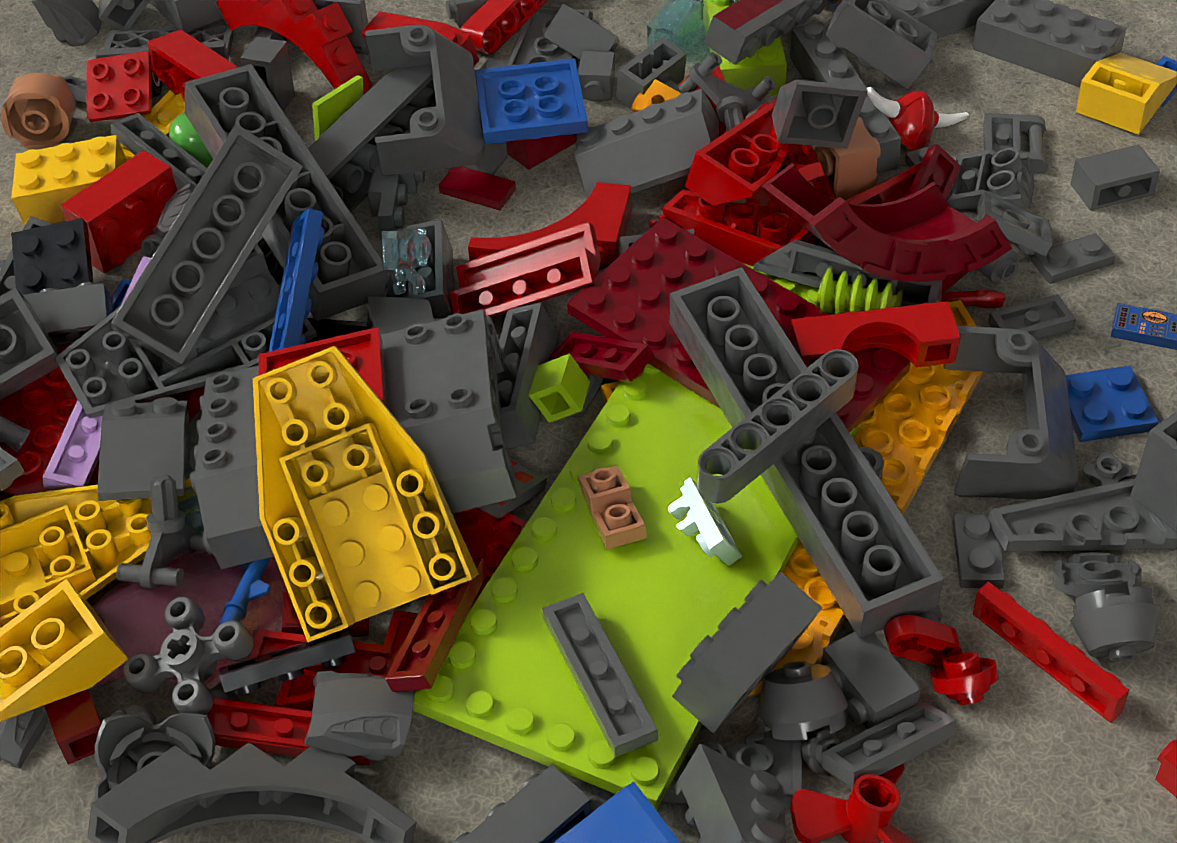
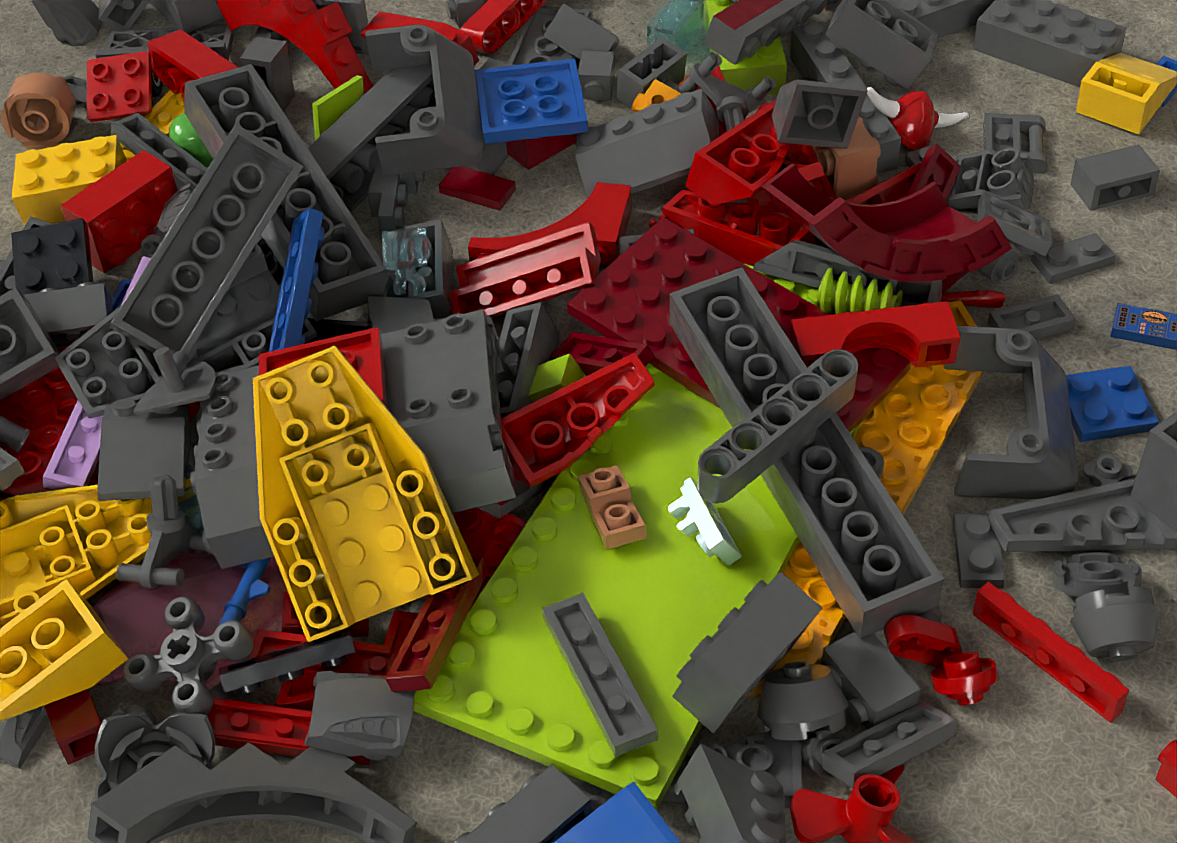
none -> dark grey shield [133,347,217,415]
none -> red wedge [501,353,655,487]

